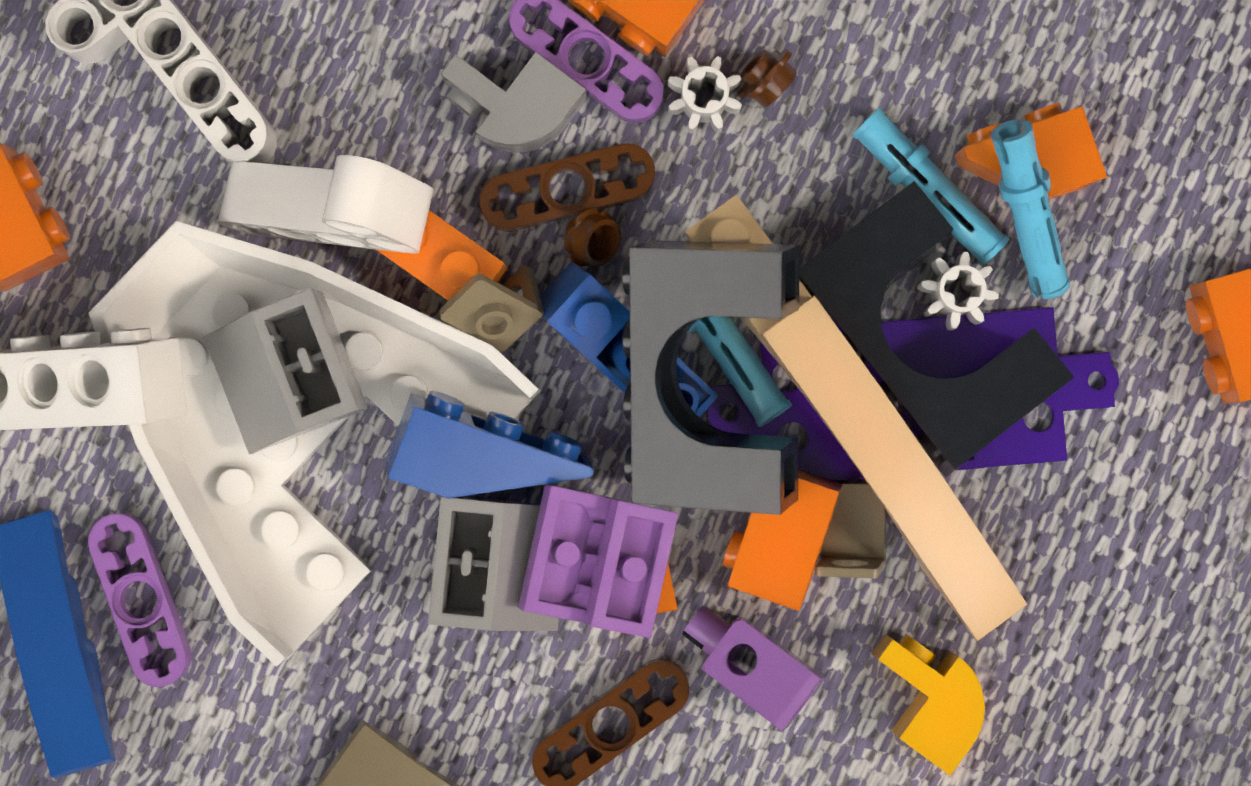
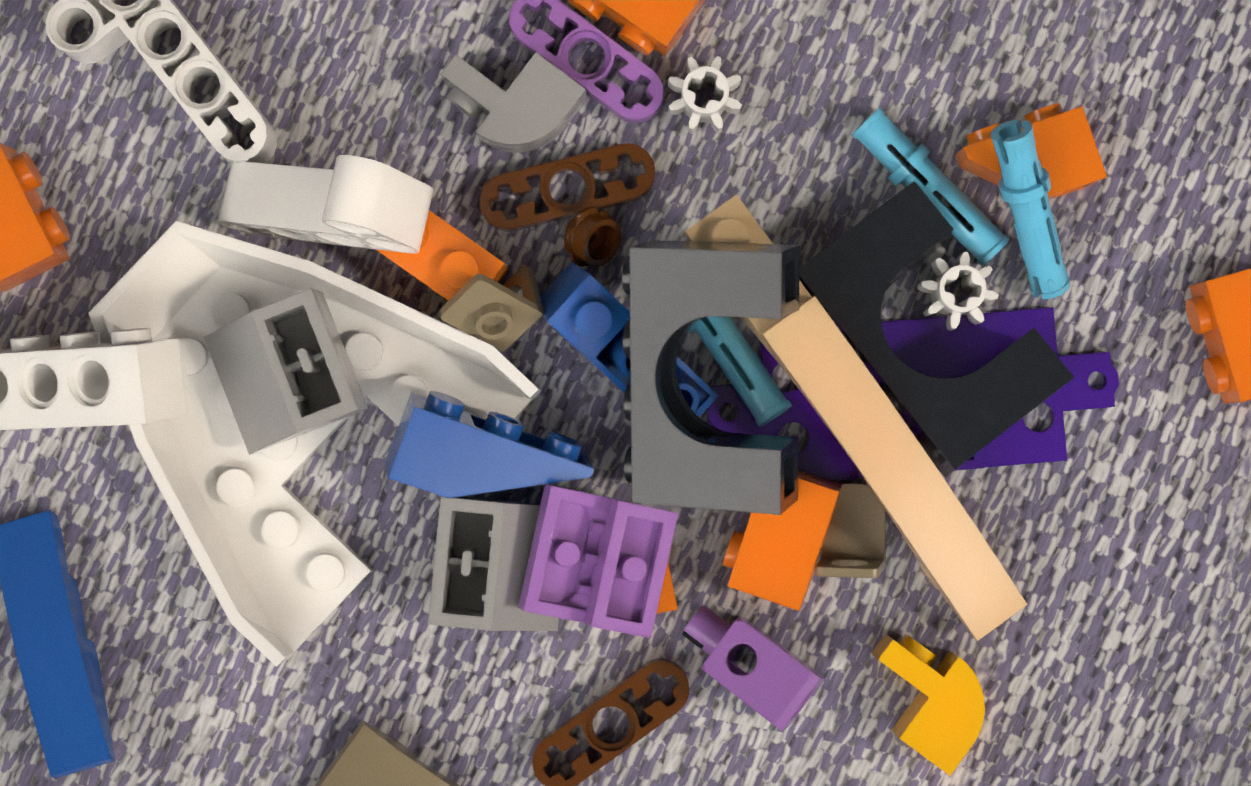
medium lavender beam [88,513,192,687] -> none
reddish brown plate [737,49,797,107] -> none

